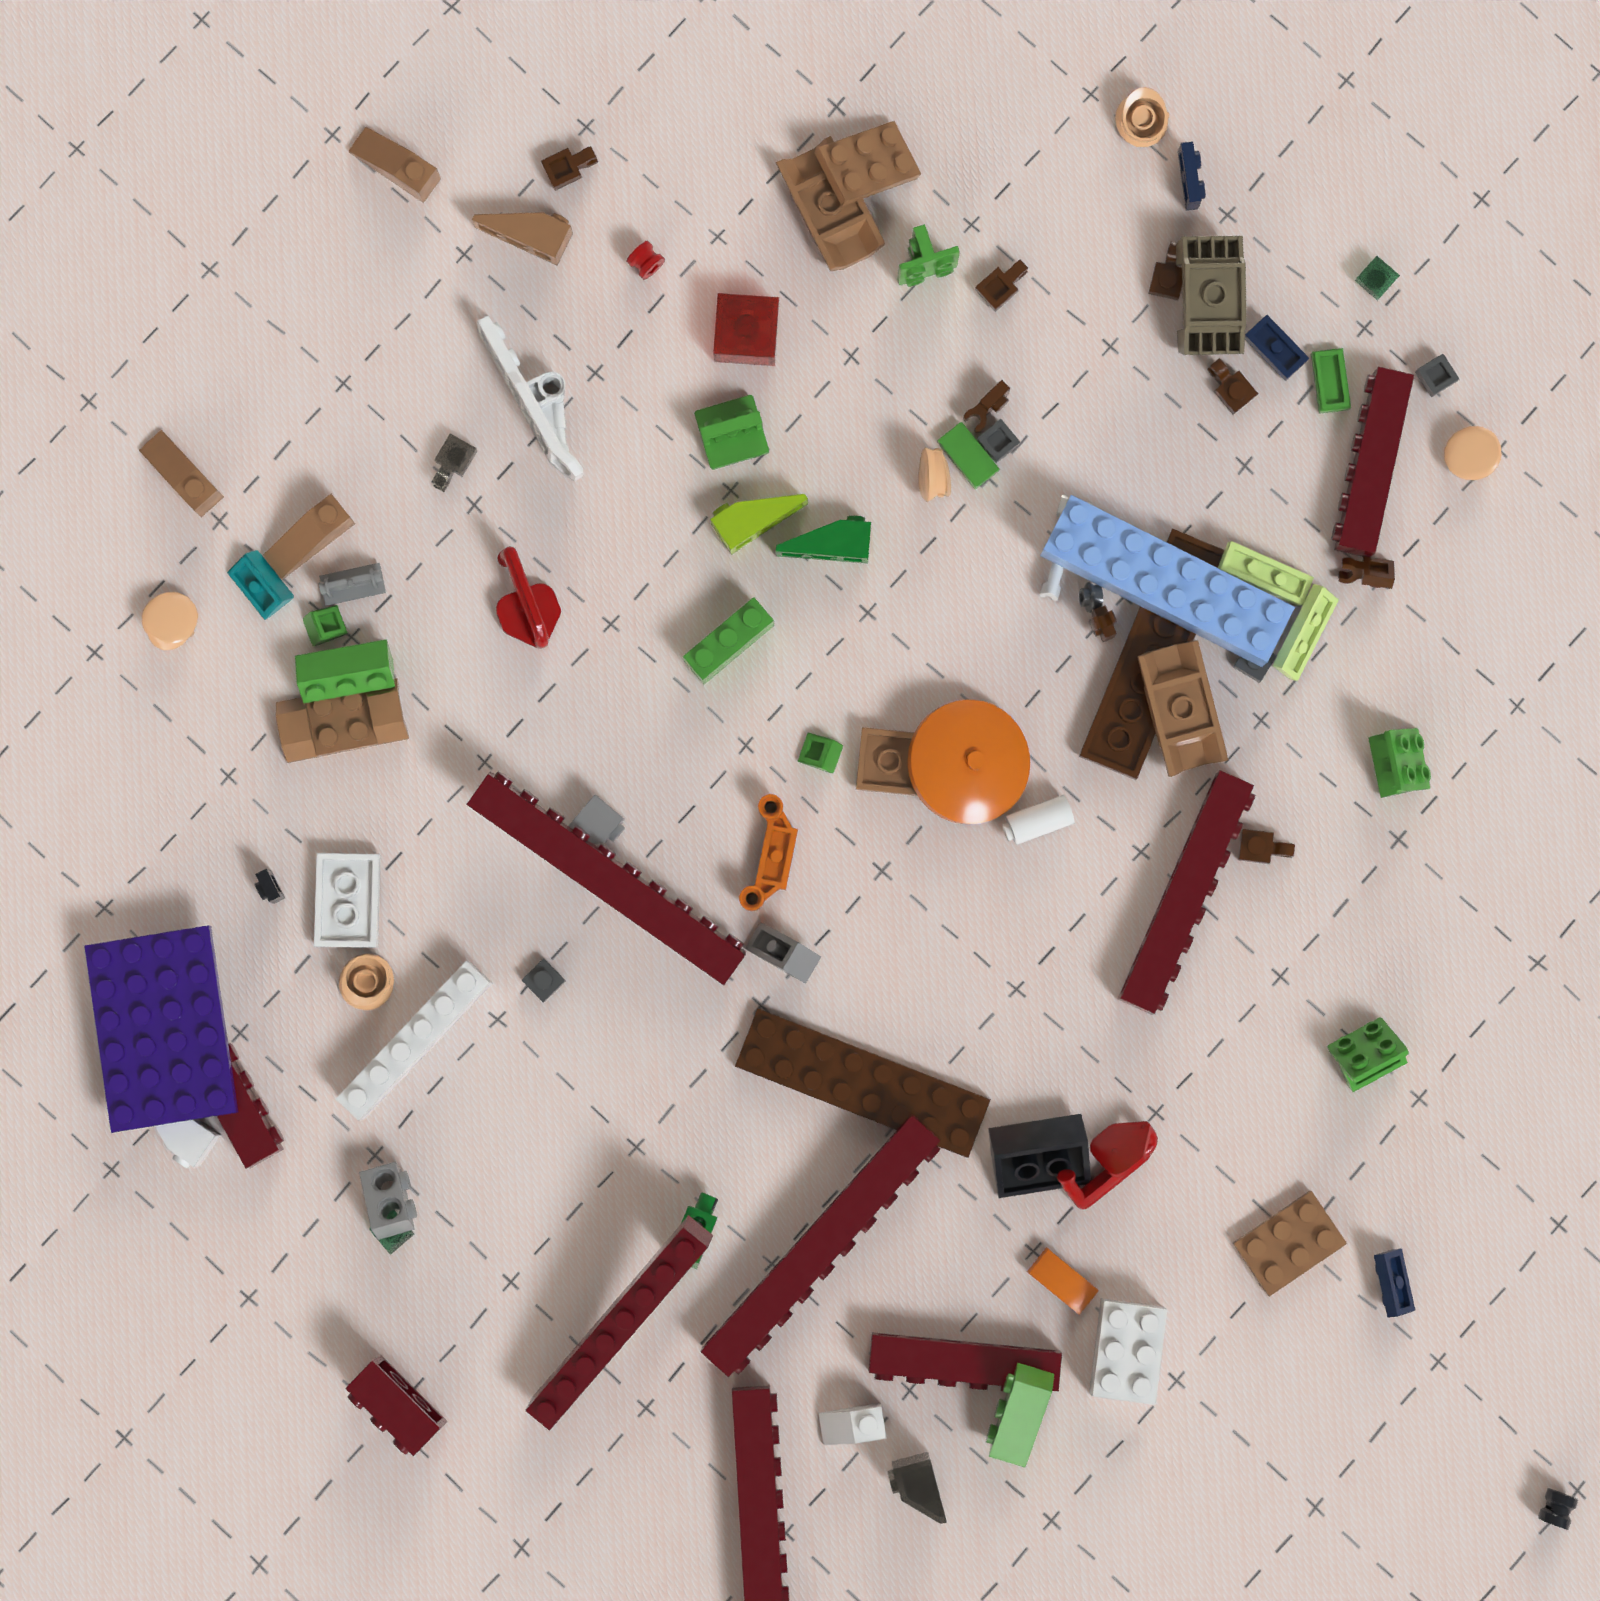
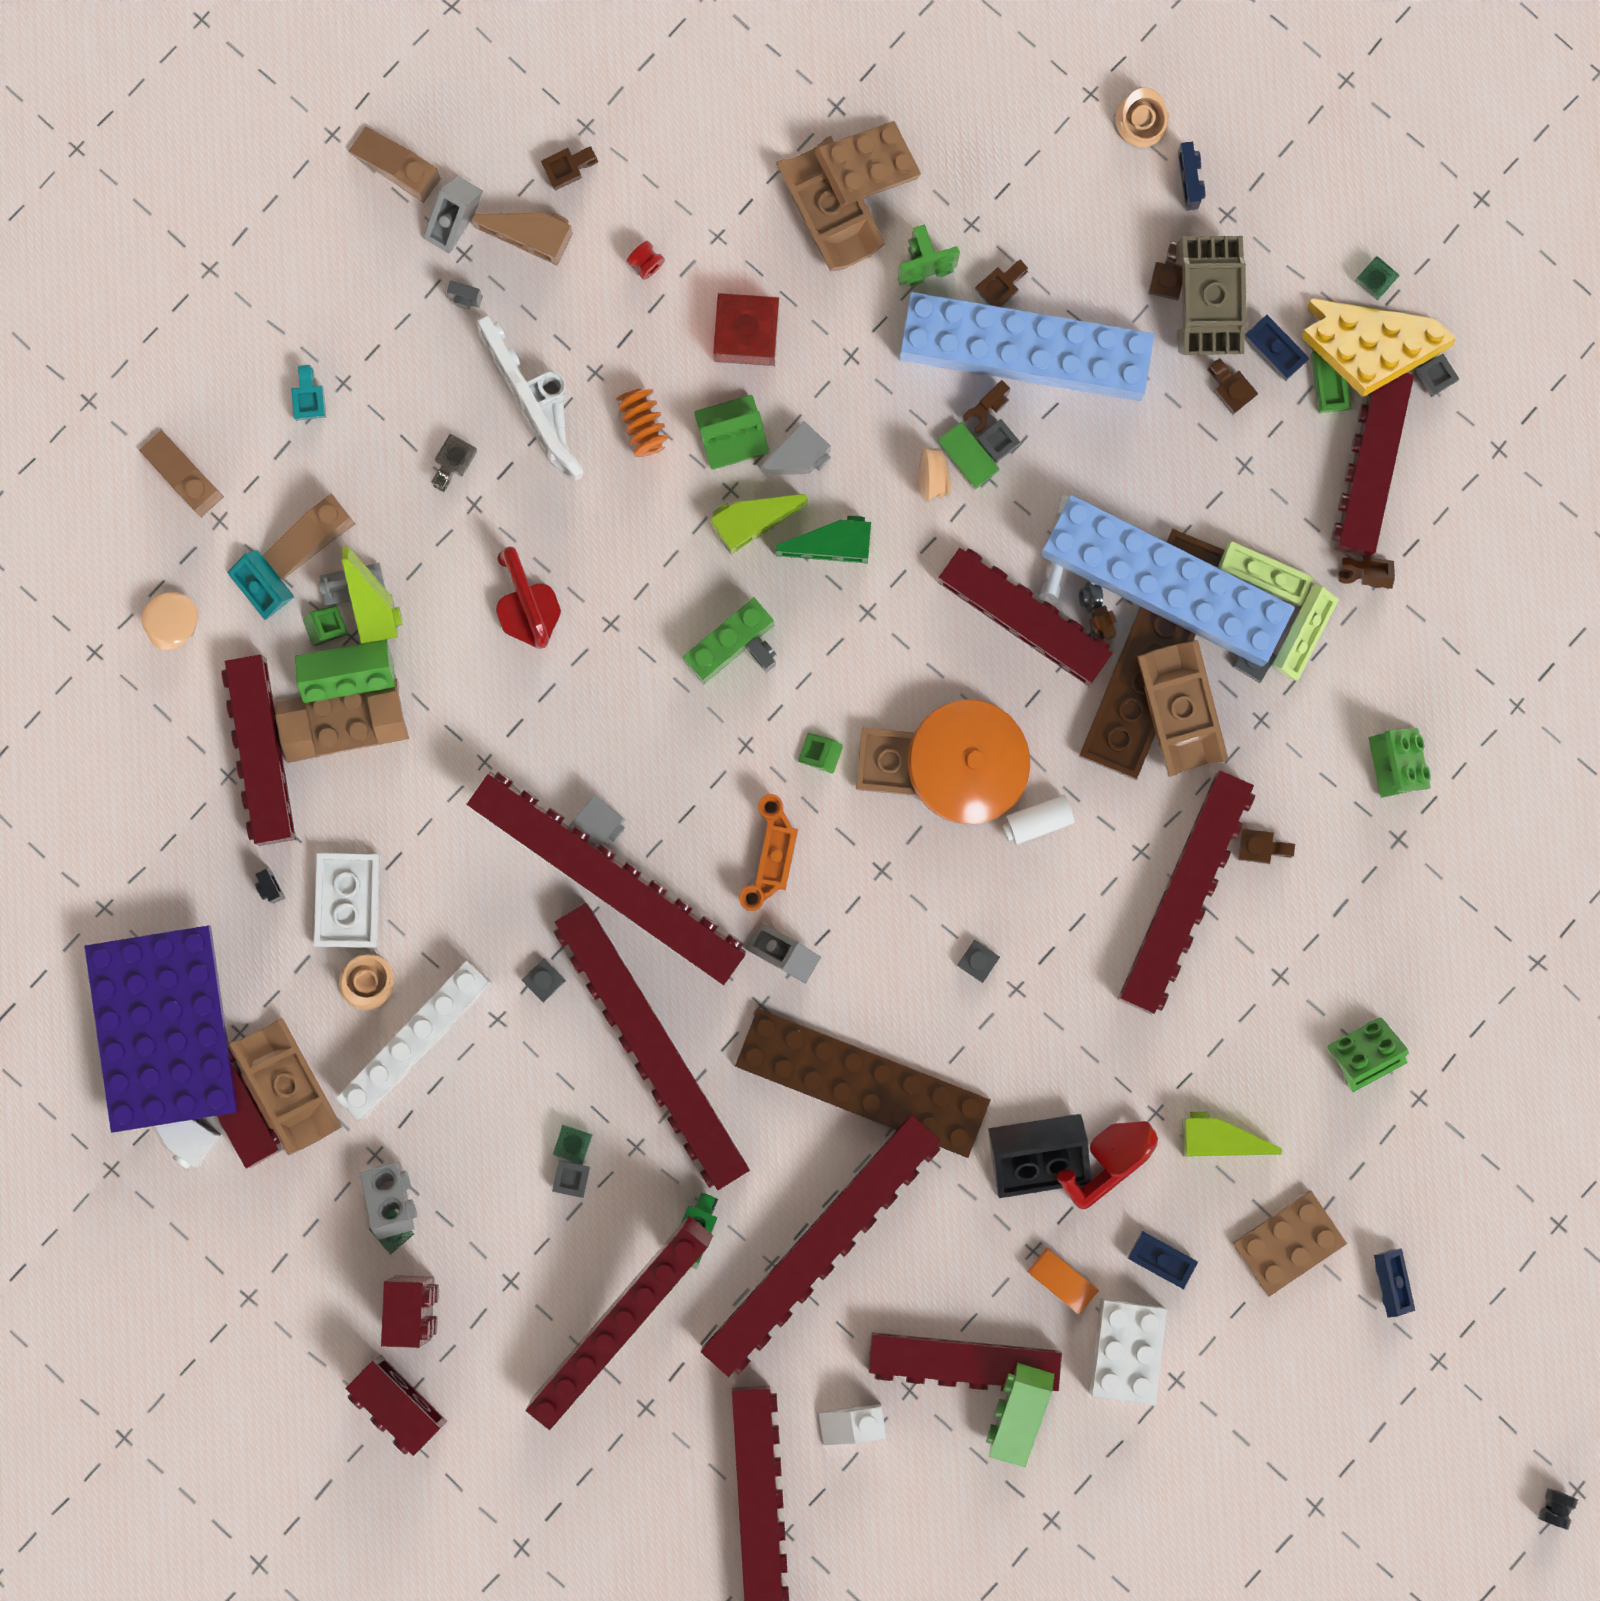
clear smoke slope [887,1452,947,1524] -> none
light nougat piece [1444,426,1502,481] -> none
none -> dark red brick [221,654,296,846]
none -> medium nougat piece [228,1018,342,1155]
none -> teal plate [291,365,327,421]
none -> lime slope [342,546,403,644]
none -> dark red brick [381,1275,439,1348]
none -> light grey slope [423,176,483,253]
none -> dark grey plate [447,281,483,309]
none -> dark grey plate [552,1160,590,1198]
none -> dark red brick [553,902,750,1191]
none -> clear green plate [553,1125,593,1164]
none -> orange piece [616,389,669,457]
none -> dark grey plate [746,638,777,673]
none -> light grey slope [762,421,831,475]
none -> light blue brick [900,292,1155,401]
none -> dark red brick [937,547,1113,687]
none -> dark grey plate [957,940,1000,983]
none -> dark blue plate [1127,1231,1198,1290]
none -> lime slope [1182,1111,1282,1157]
none -> yellow wing [1302,299,1456,397]

